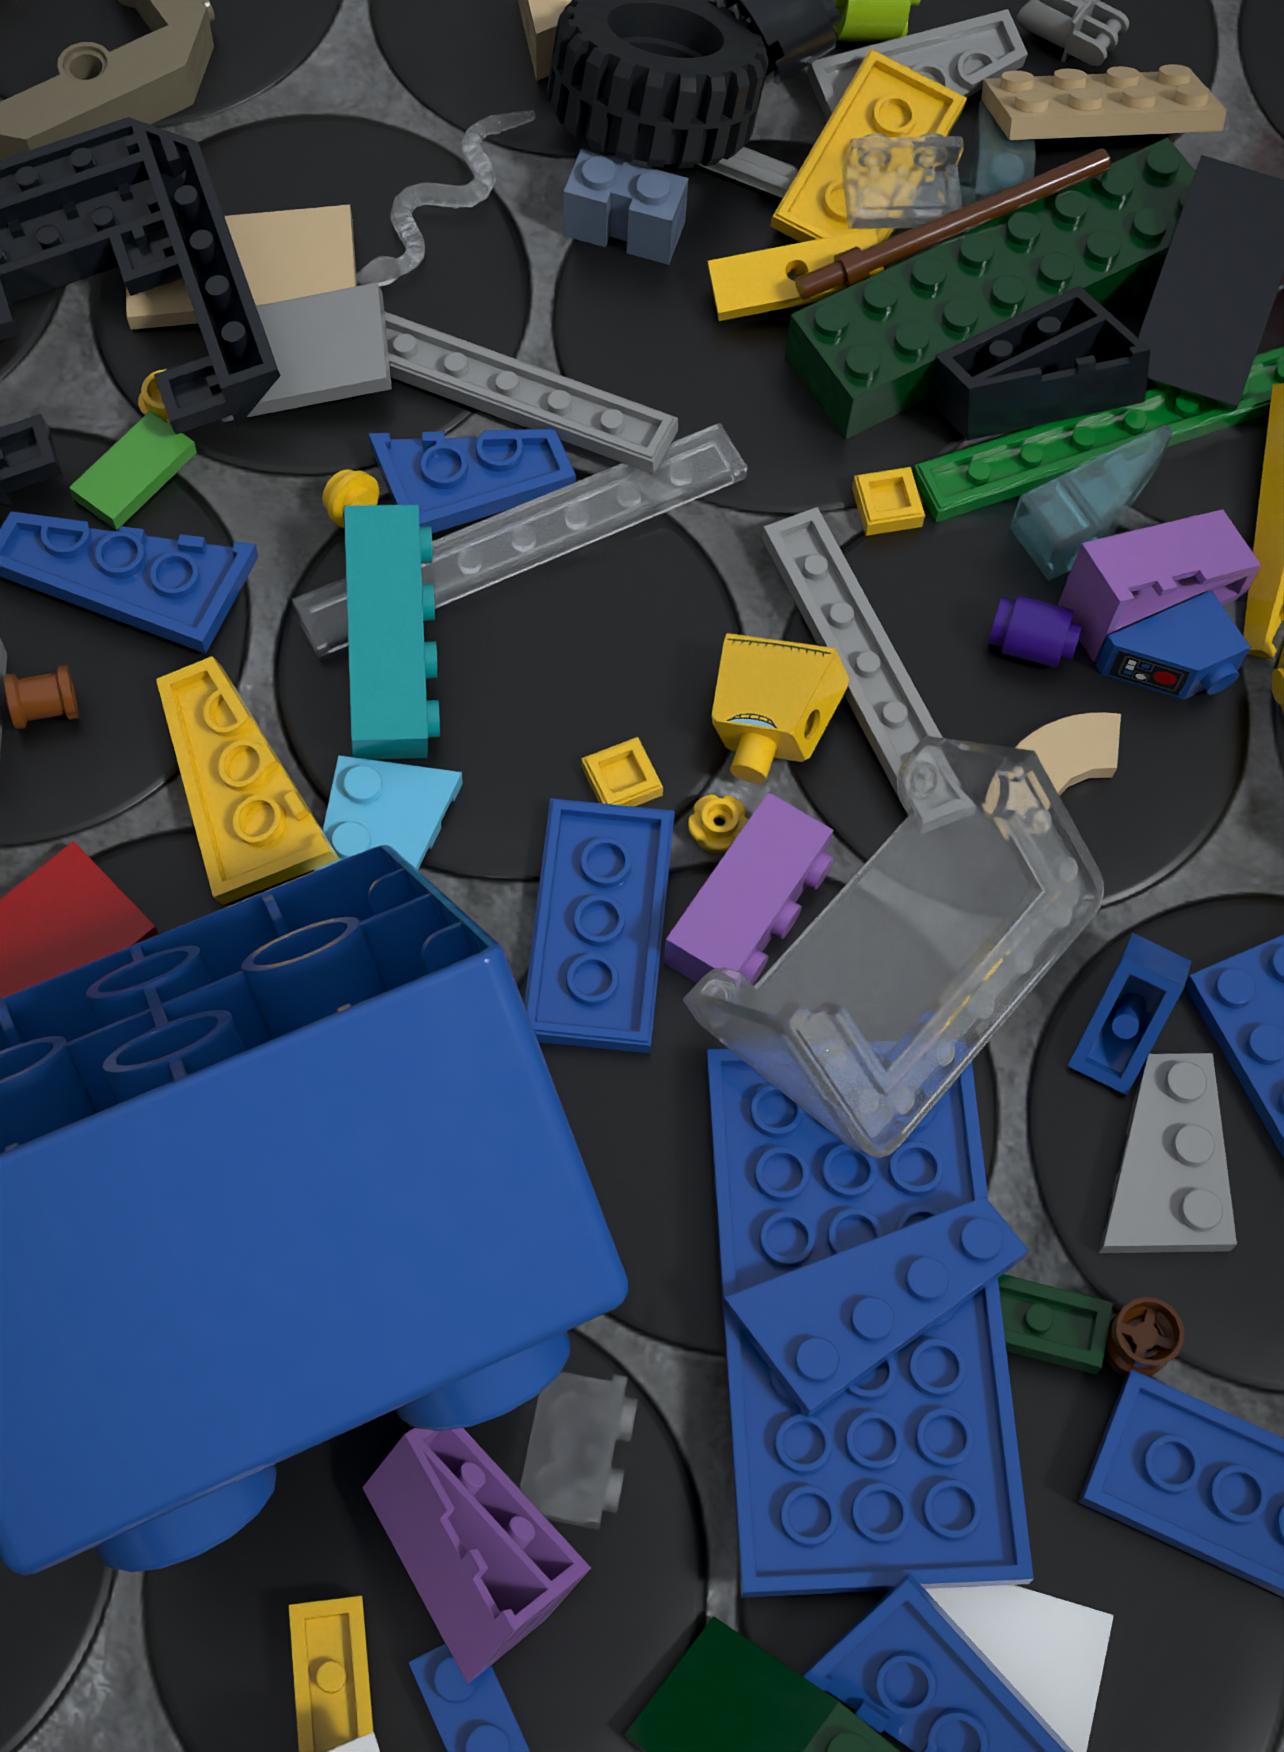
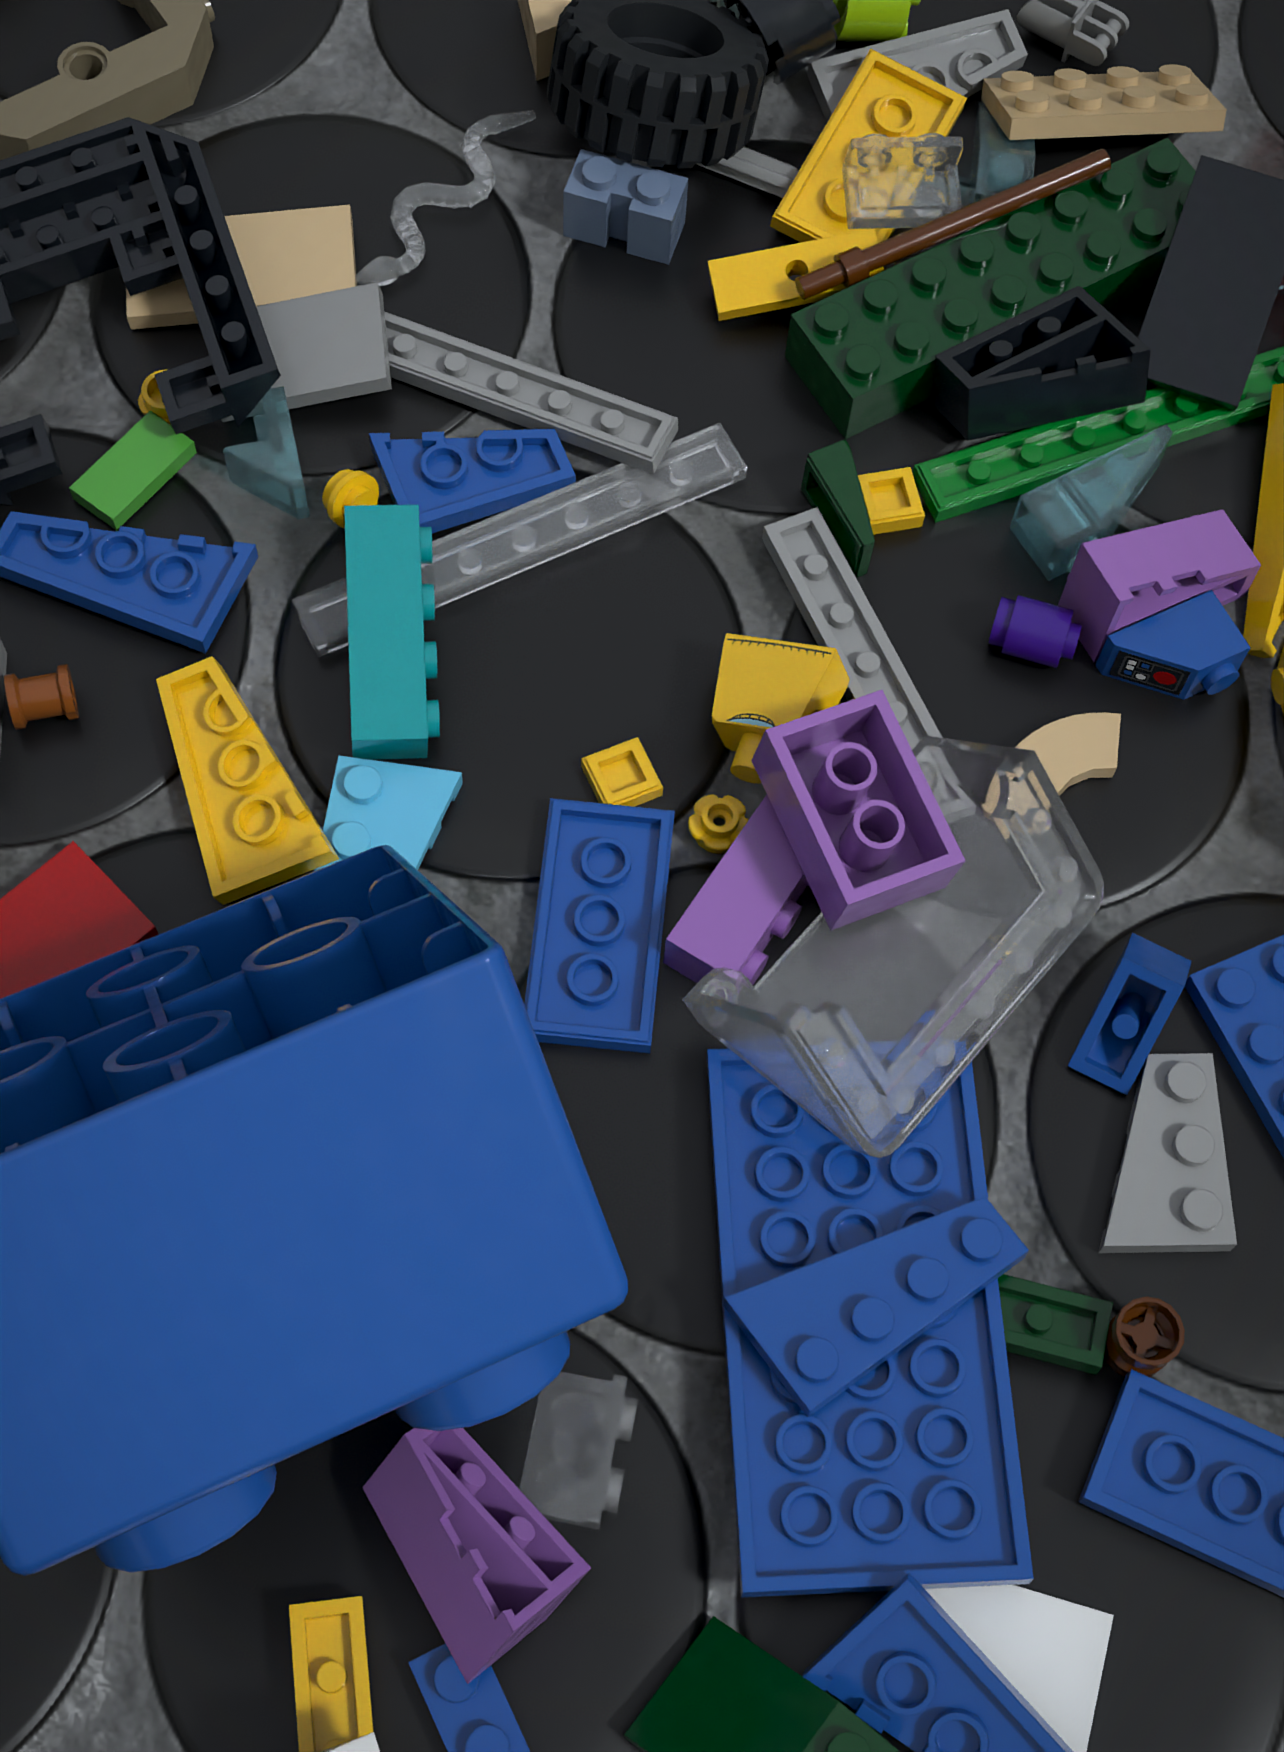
none -> clear light blue slope [223,386,310,519]
none -> medium lavender brick [751,690,966,931]
none -> dark green slope [801,440,875,578]

